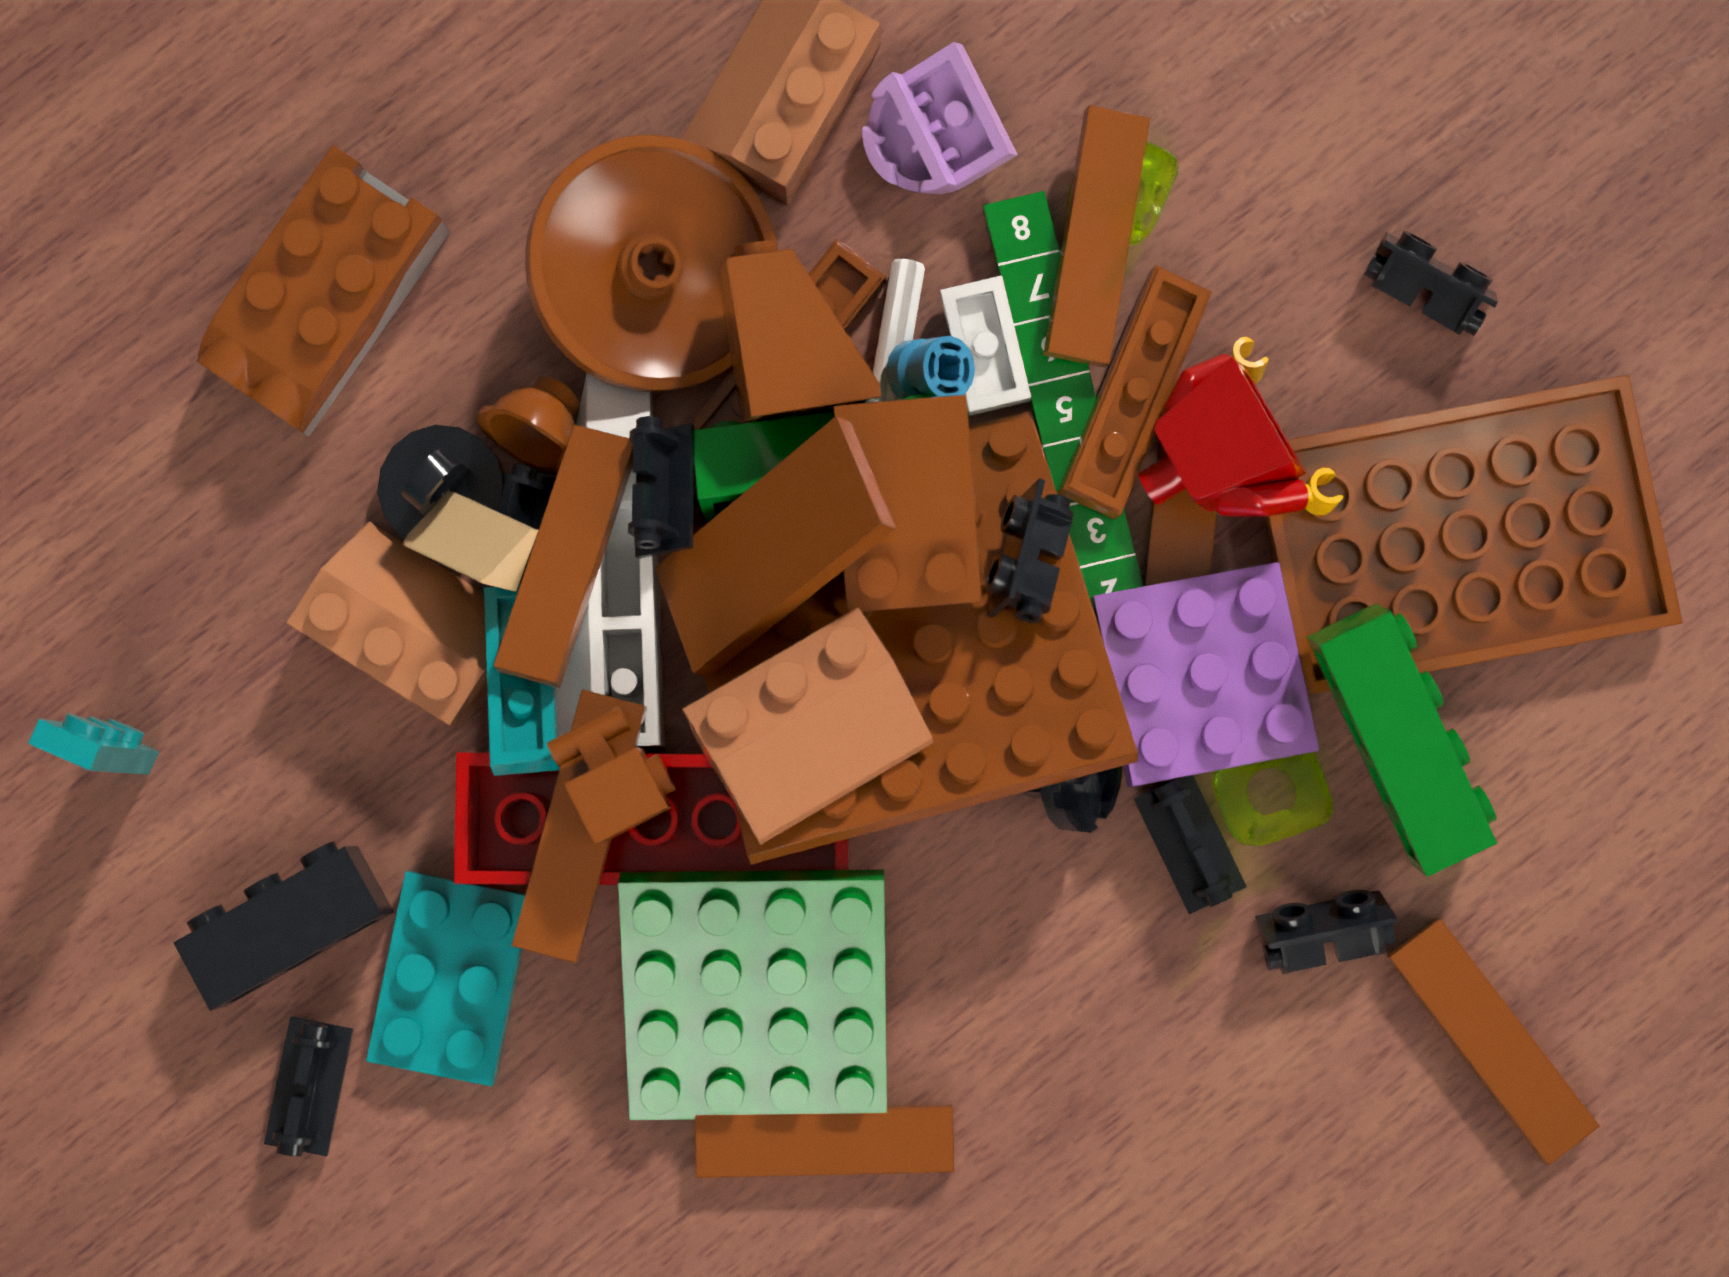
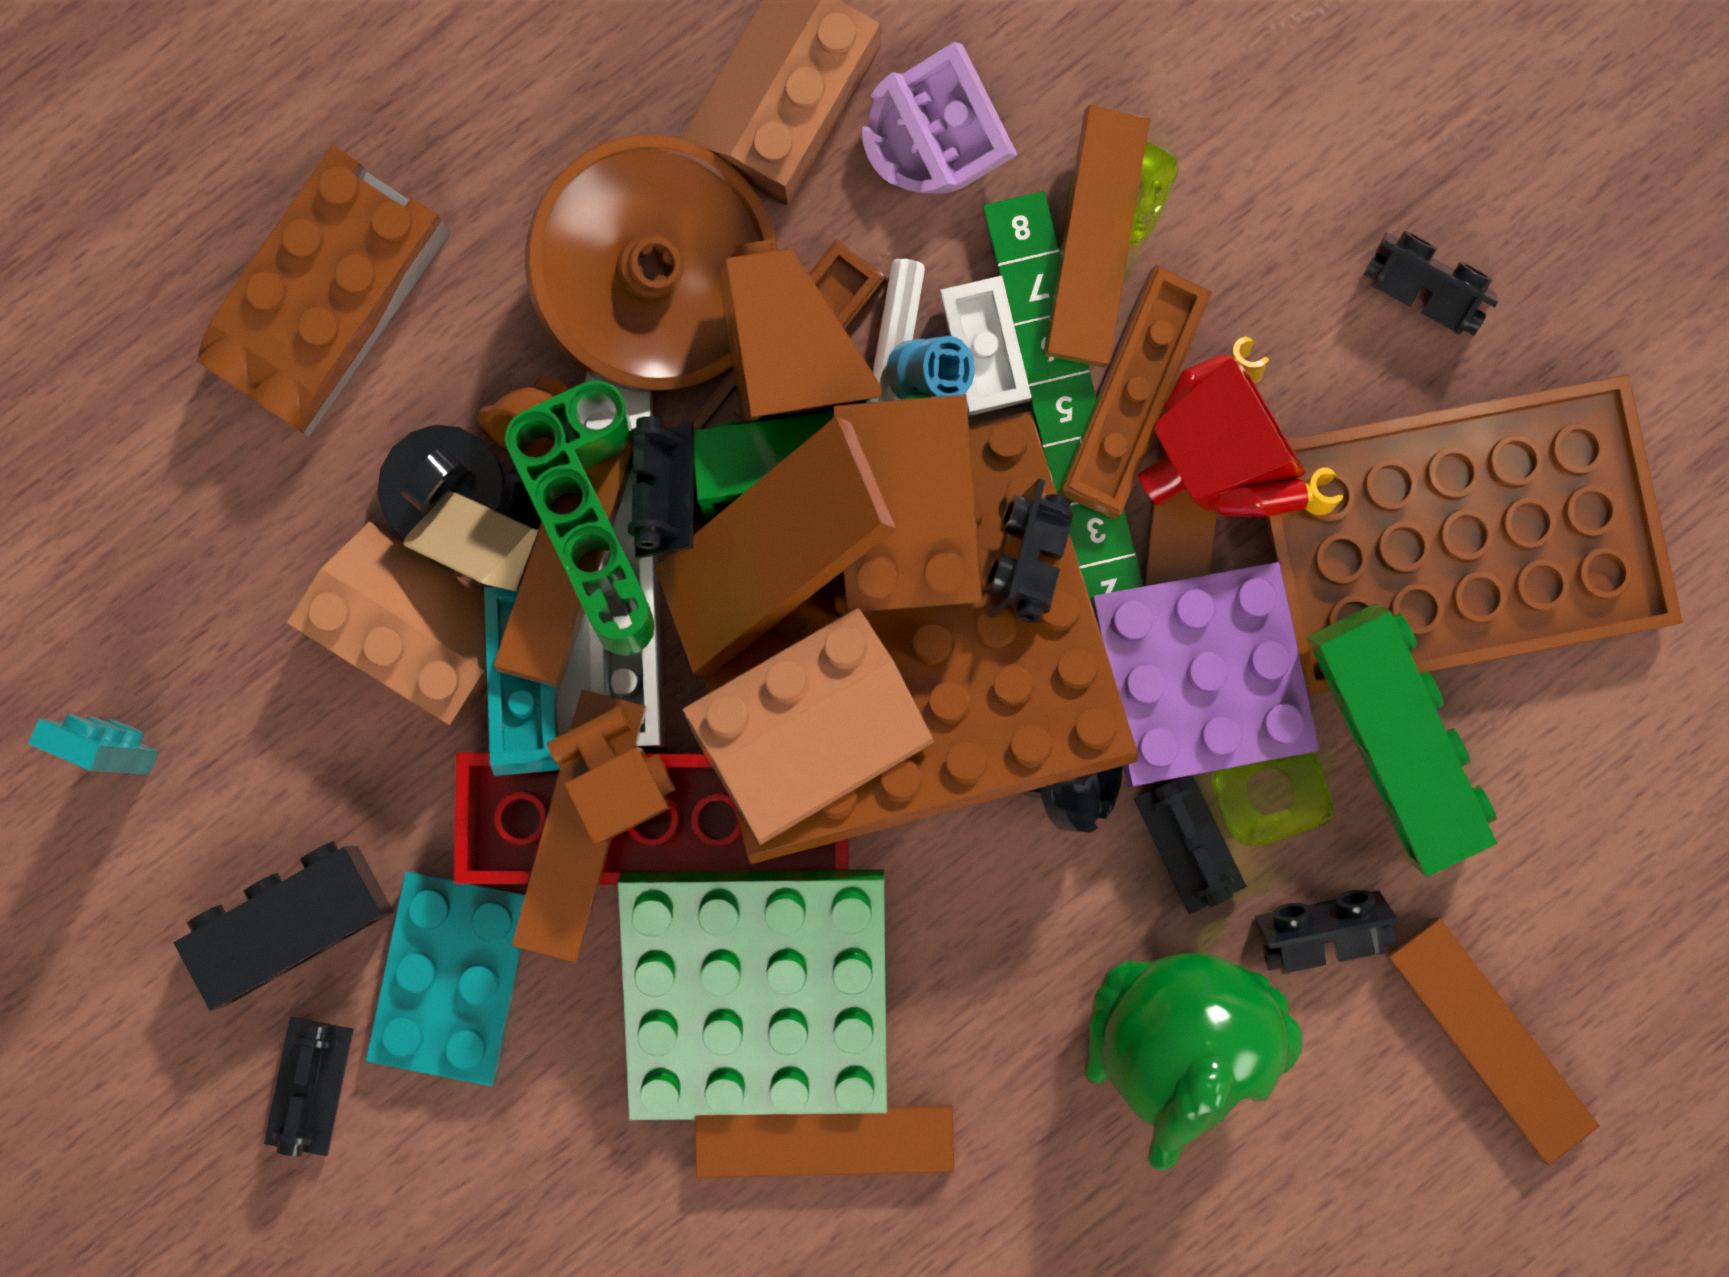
none -> green beam [505,380,655,656]
none -> green piece [1084,953,1303,1171]

